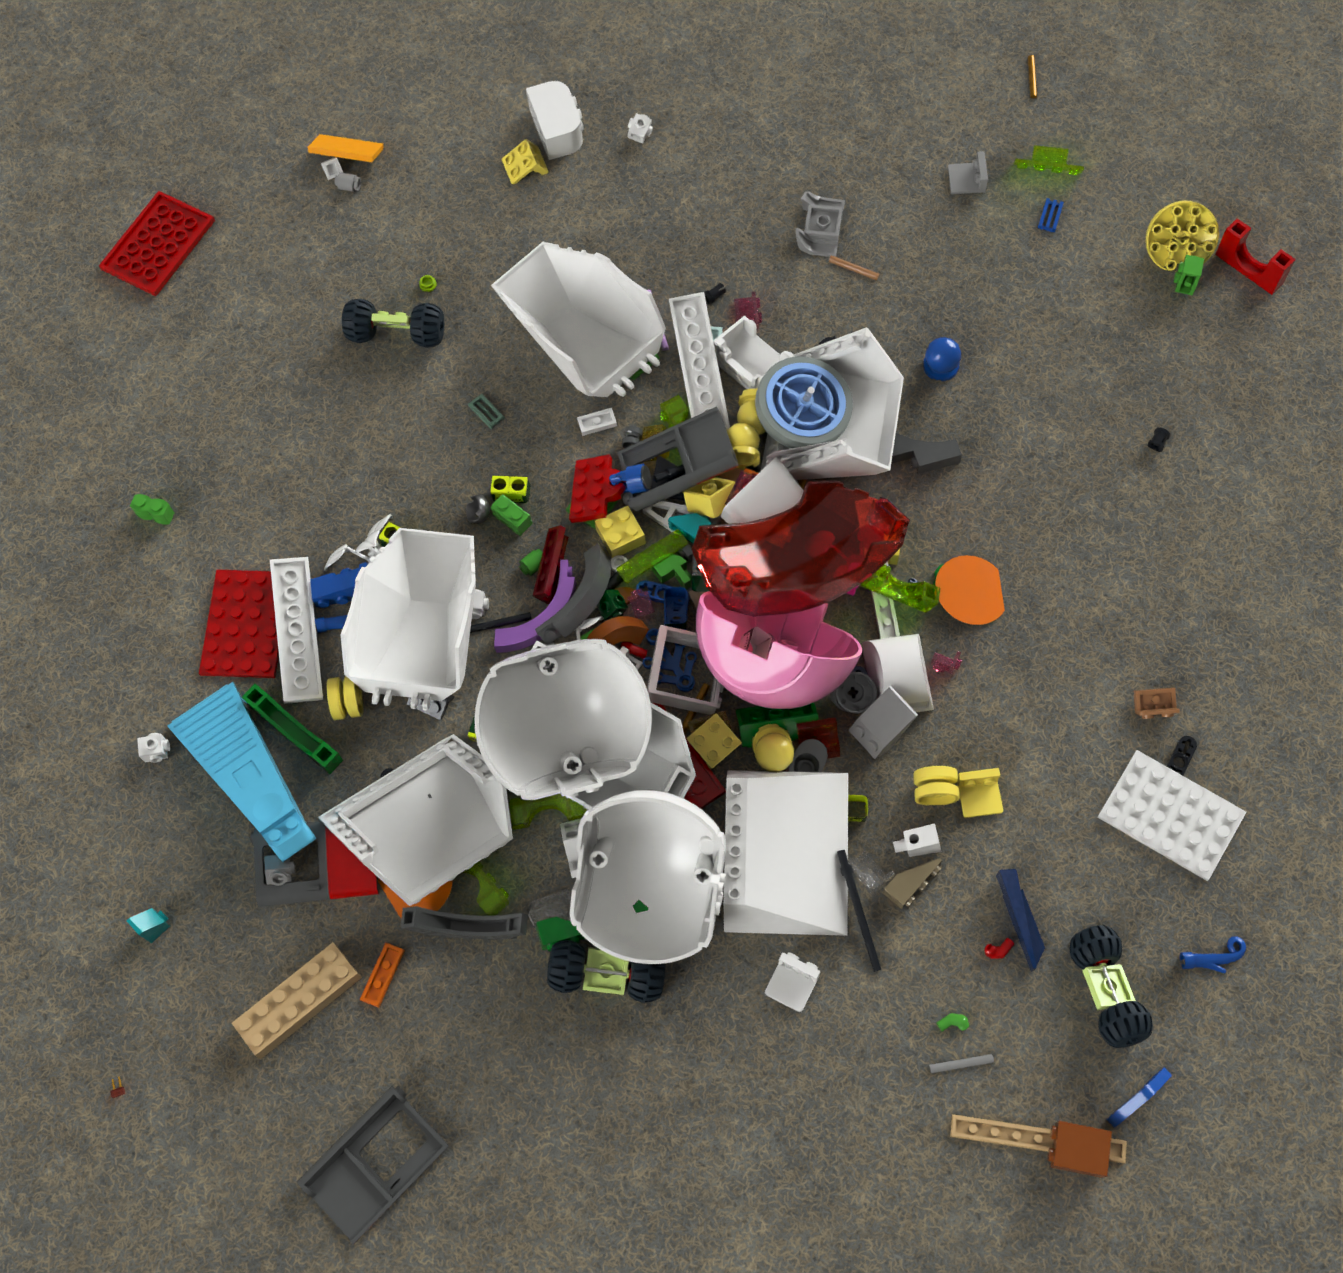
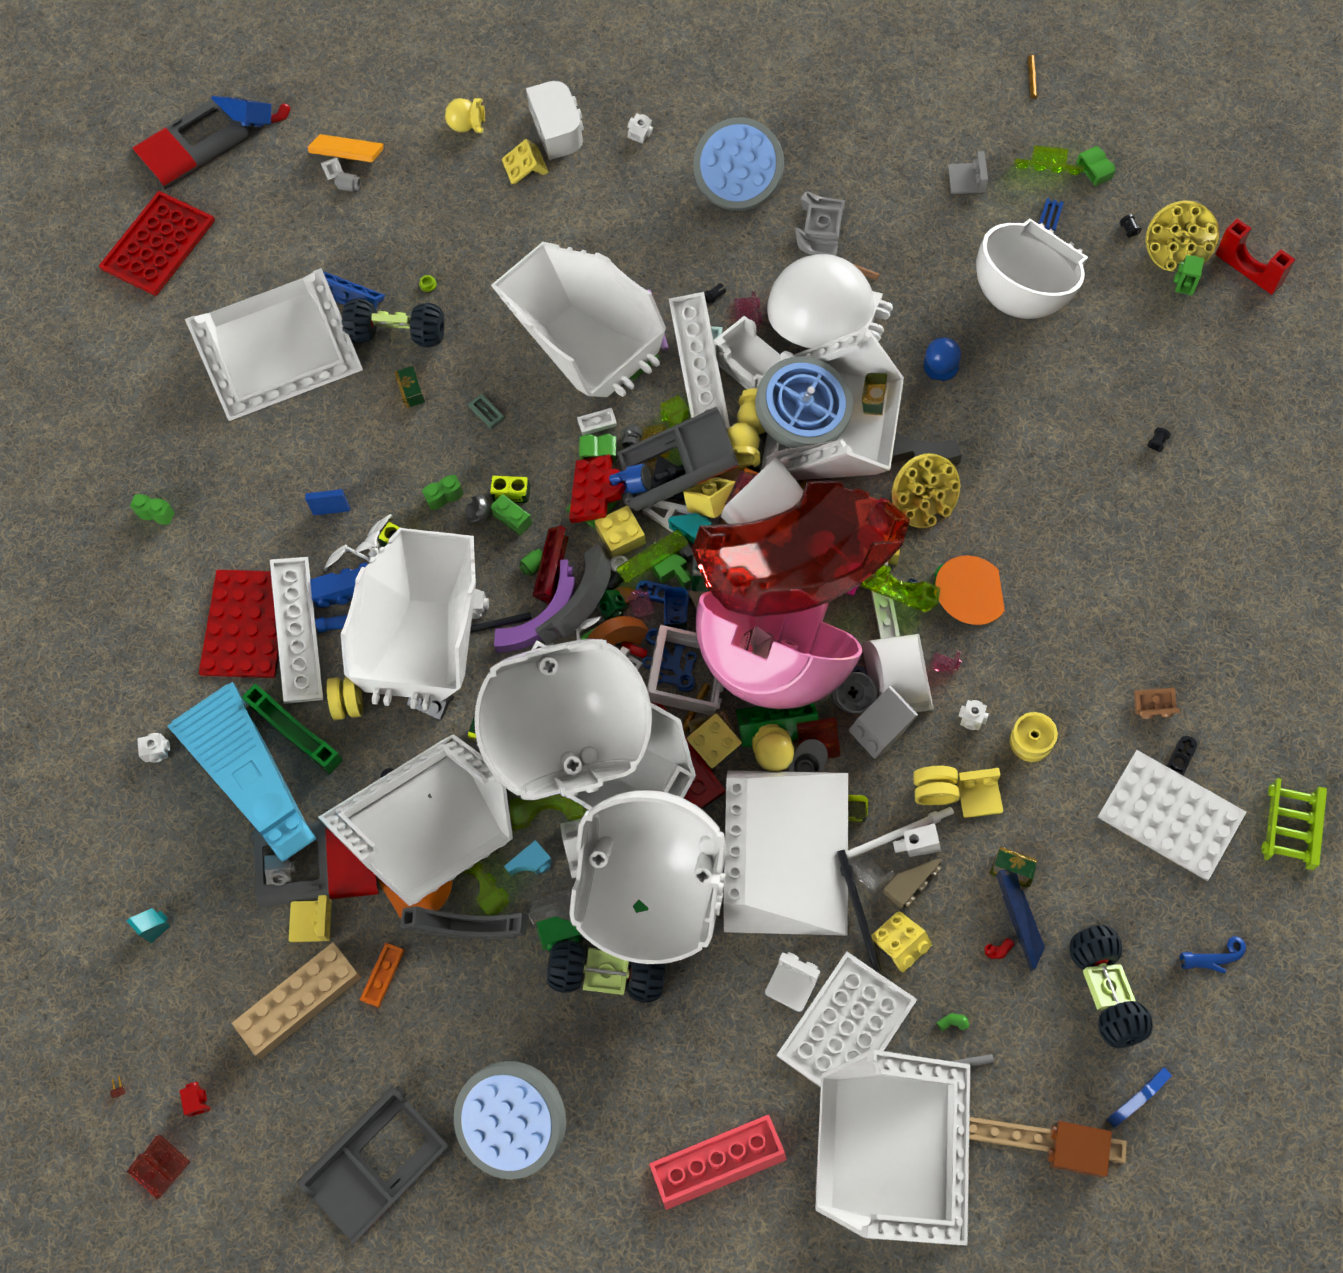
none -> clear red slope [127,1135,190,1199]
none -> piece [131,99,250,189]
none -> red brick [179,1082,210,1117]
none -> white windscreen [185,268,363,421]
none -> blue slope [212,96,272,127]
none -> red arm [271,103,290,124]
none -> light yellow bracket [289,895,332,942]
none -> blue tile [305,489,350,515]
none -> blue fence [323,272,385,308]
none -> dark green piece [394,366,425,408]
none -> bright green brick [422,475,464,510]
none -> light yellow tile [445,98,485,133]
none -> light blue wheel [454,1061,566,1179]
none -> medium azure arch [504,840,552,876]
none -> bright green brick [579,434,617,462]
none -> coral arch [649,1114,787,1210]
none -> light blue wheel [693,117,784,211]
none -> white windscreen [767,254,893,348]
none -> white plate [777,952,917,1088]
none -> white windscreen [815,1050,970,1246]
none -> white bar [846,807,954,859]
none -> clear yellow piece [862,373,887,415]
none -> light yellow bracket [871,911,933,973]
none -> light yellow bracket [892,453,961,528]
none -> white brick [958,700,989,731]
none -> white windscreen [976,219,1088,319]
none -> piece [990,846,1038,888]
none -> light yellow wheel [1009,712,1058,762]
none -> bright green brick [1077,146,1115,186]
none -> black bush [1119,214,1142,238]
none -> lime fence [1261,778,1327,870]

